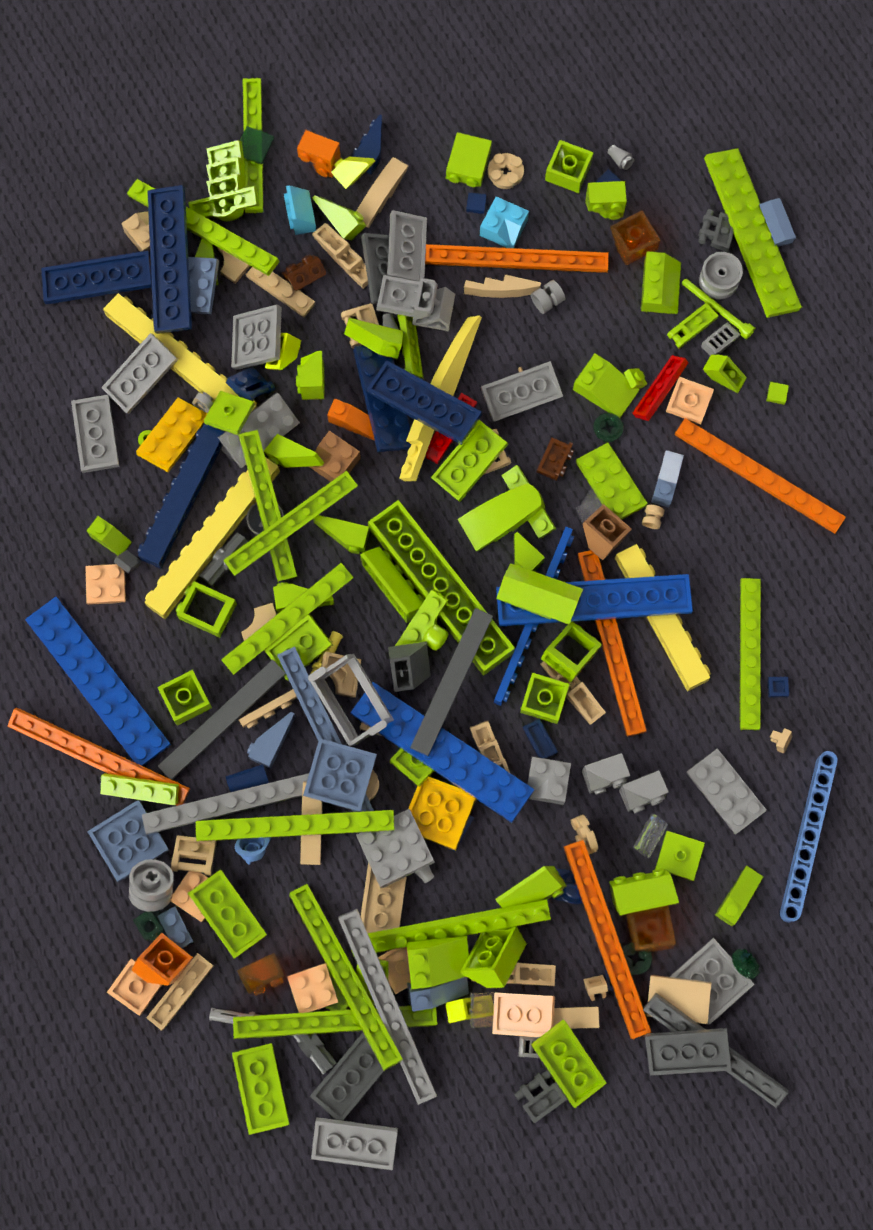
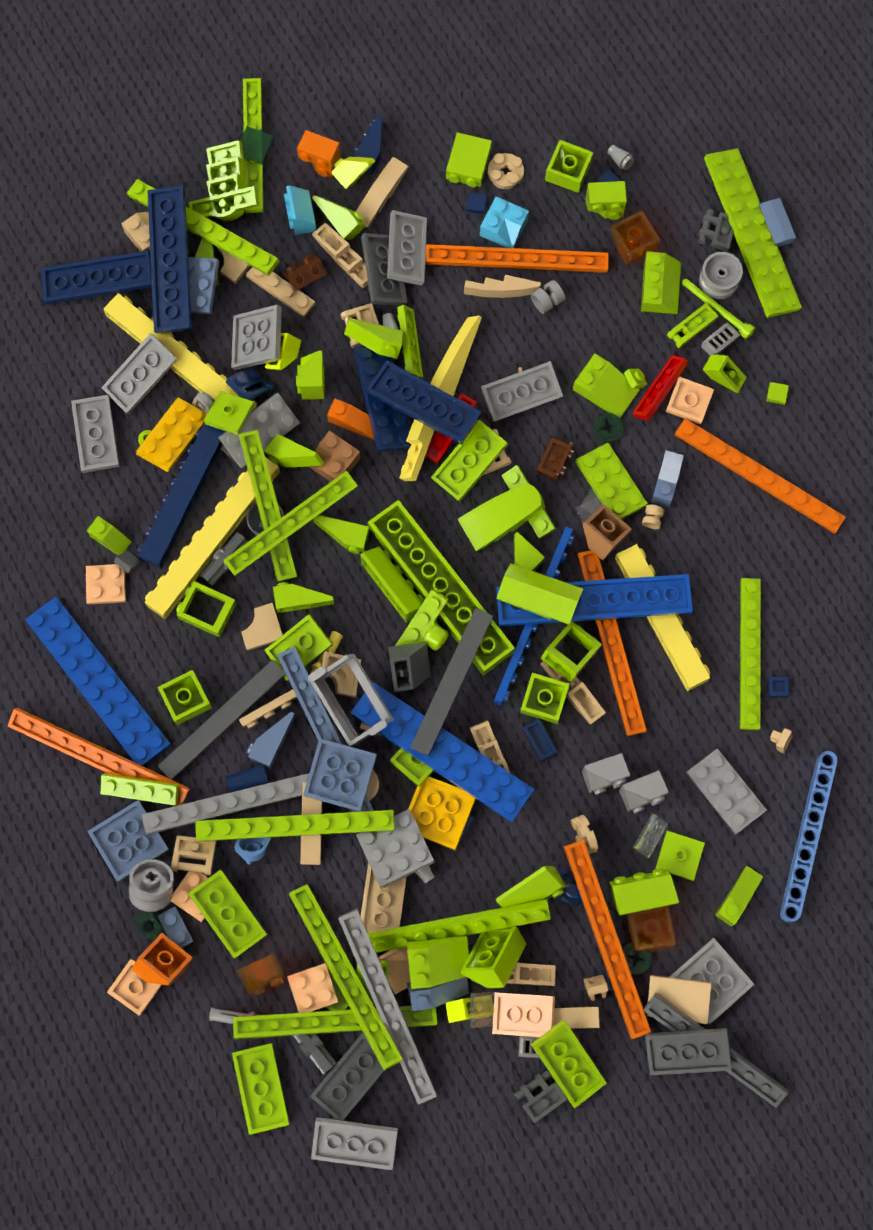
tan plate [147,953,214,1031] -> none
lime plate [221,563,353,675] -> none
light grey piece [377,275,455,331] -> none
light grey slope [527,757,571,805] -> none
clear green gear [732,949,760,979] -> none

